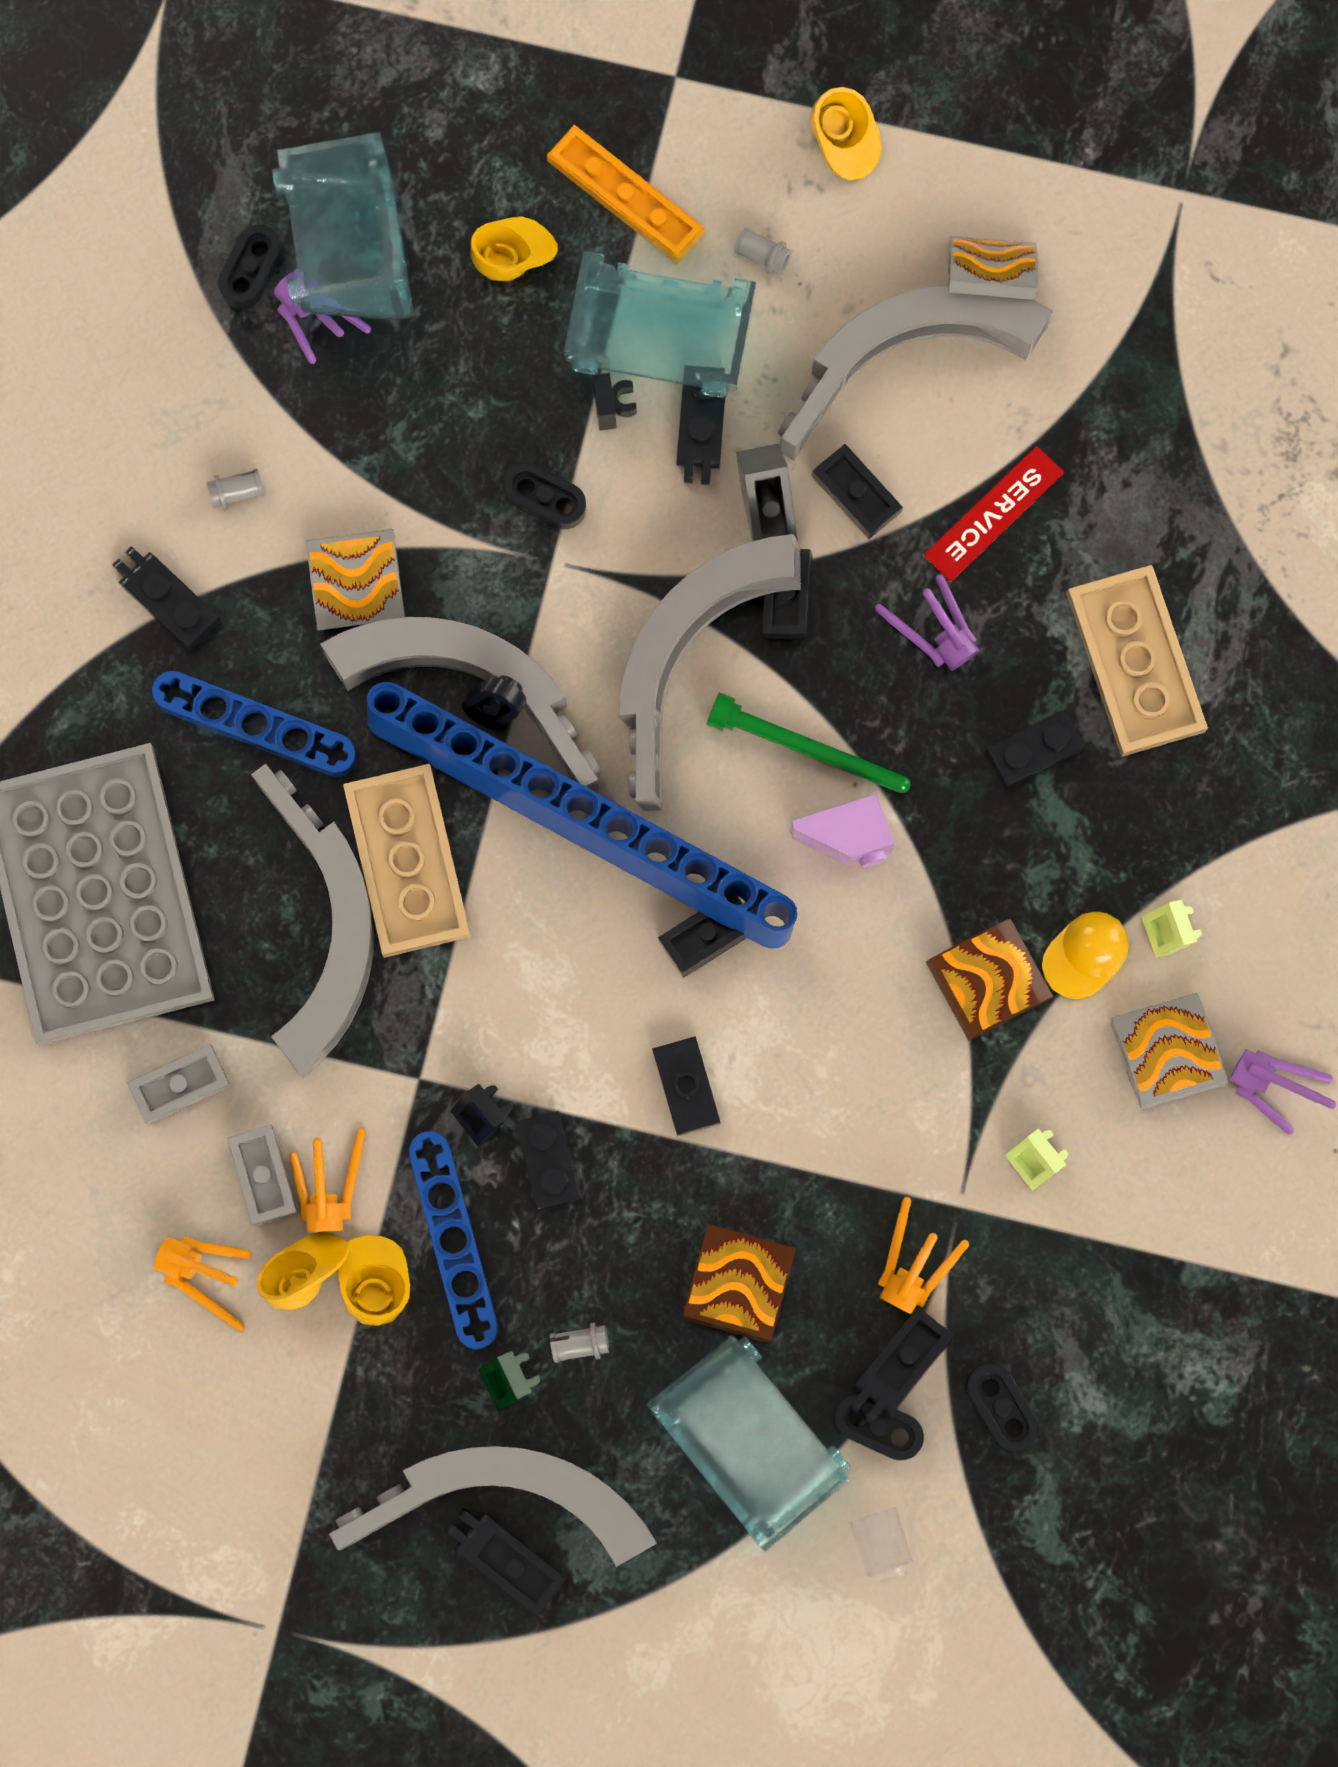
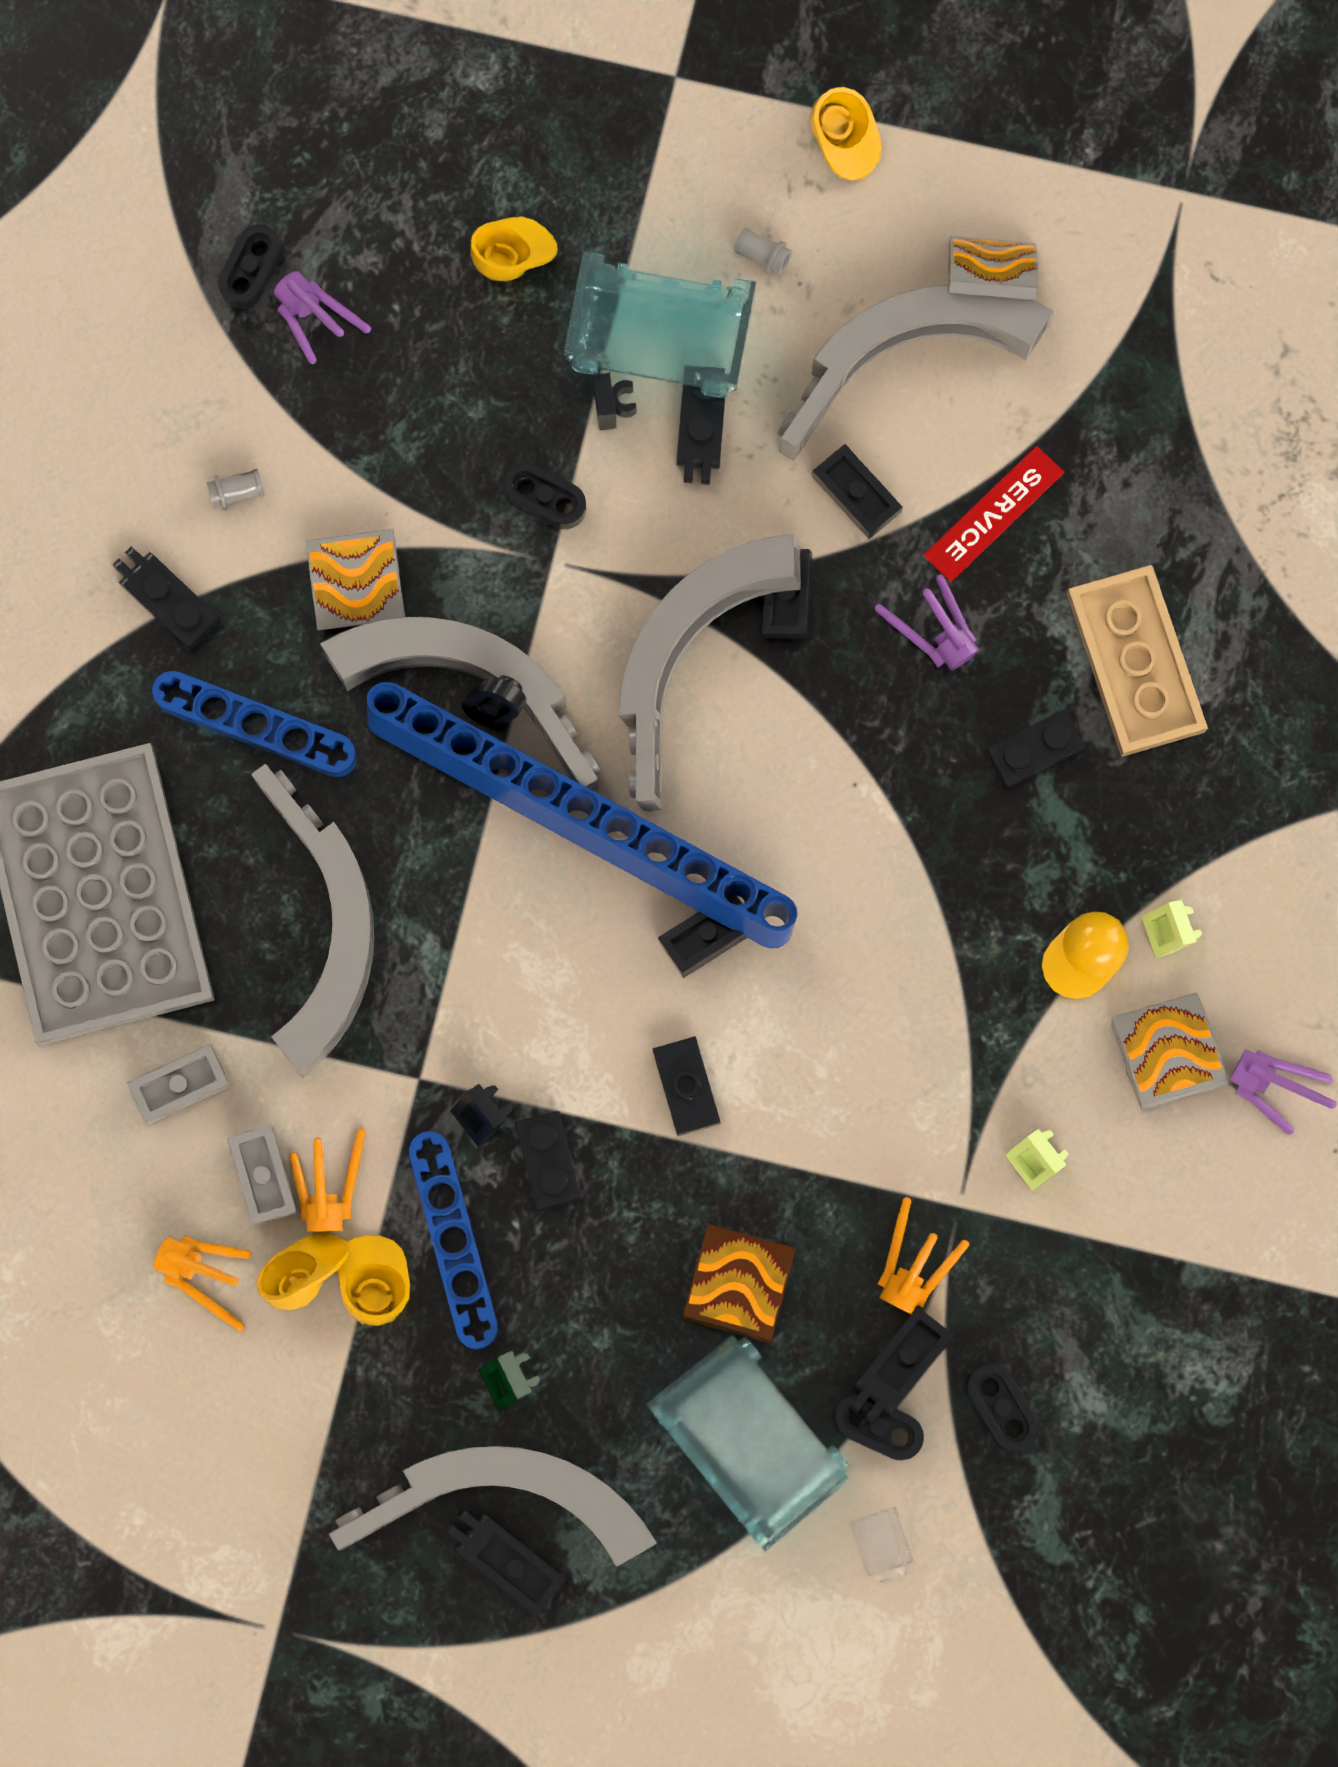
clear light blue windscreen [273,132,414,320] -> none
tan plate [343,764,471,958] -> none
light orange tile [547,125,705,264] -> none
light grey pin [550,1323,610,1363] -> none
green piece [706,692,911,793] -> none
dark grey slope [736,444,798,542] -> none
lavender slope [790,794,894,868] -> none
slope [926,919,1053,1041] -> none

